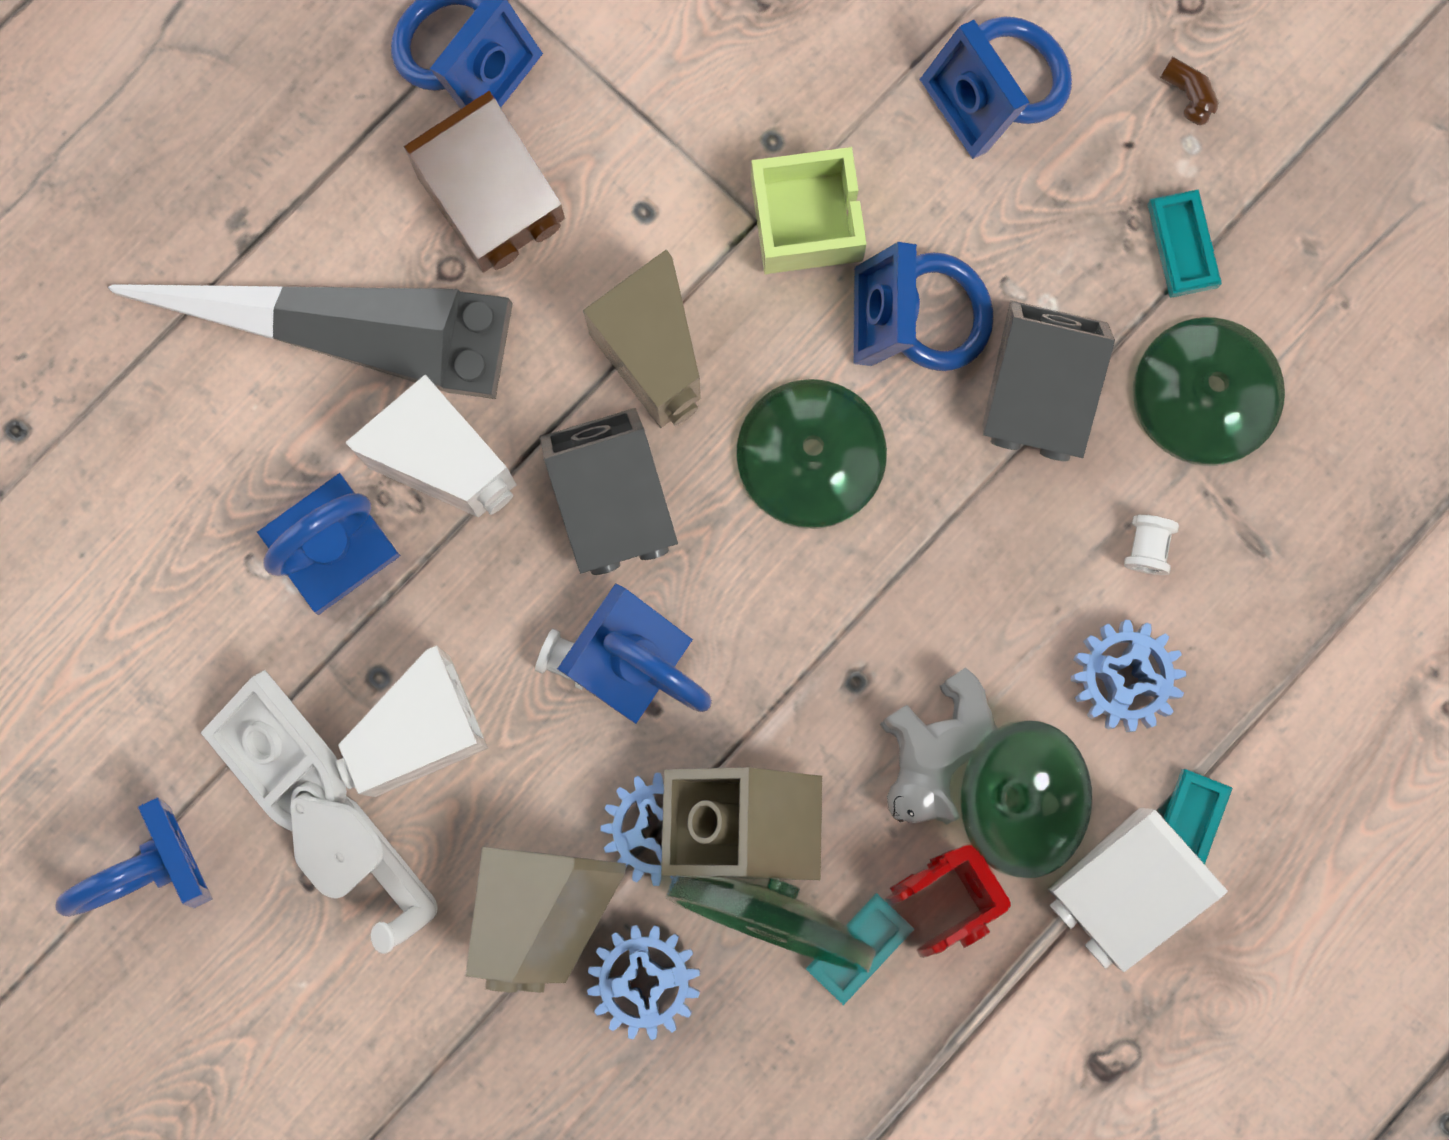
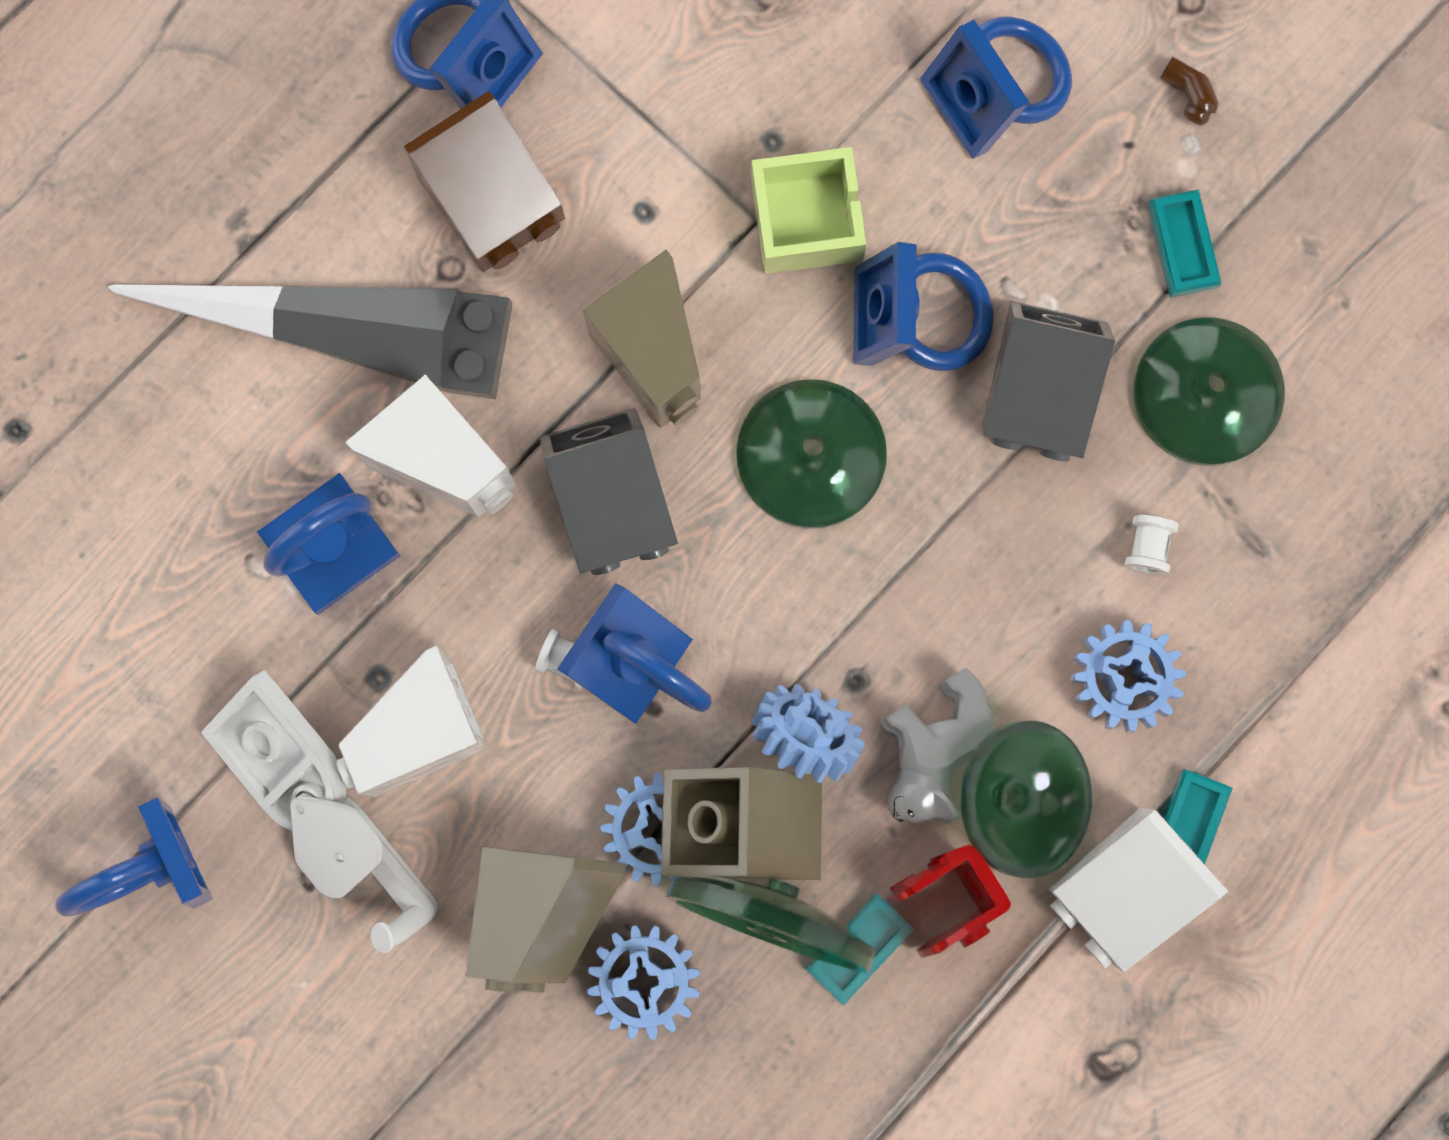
none -> light blue gear [751,684,865,783]

